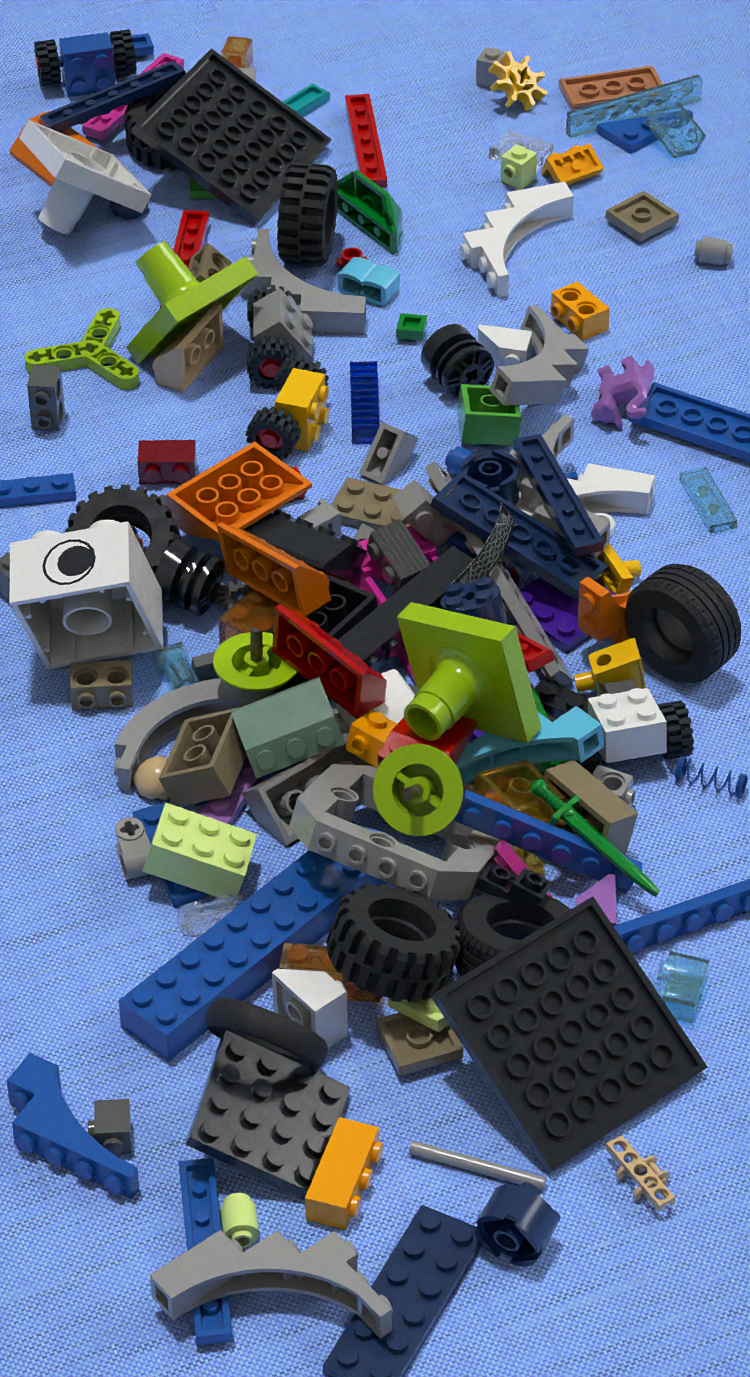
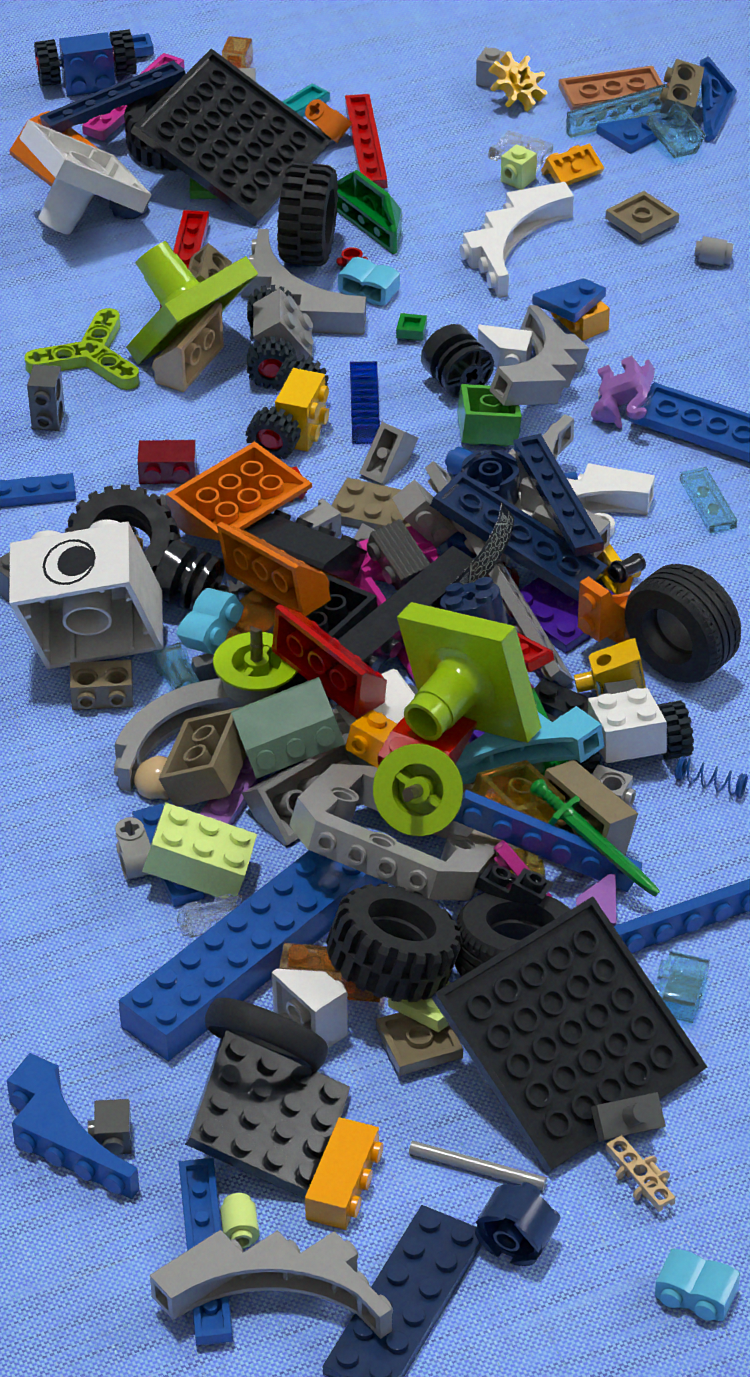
none -> medium azure brick [176,588,244,654]
none -> orange piece [305,99,352,143]
none -> blue wing [532,278,606,323]
none -> dark grey tile [591,1092,666,1141]
none -> black pin [607,553,646,583]
none -> medium azure brick [655,1249,740,1321]
none -> dark tan brick [659,59,705,121]
none -> blue wing [700,56,737,142]

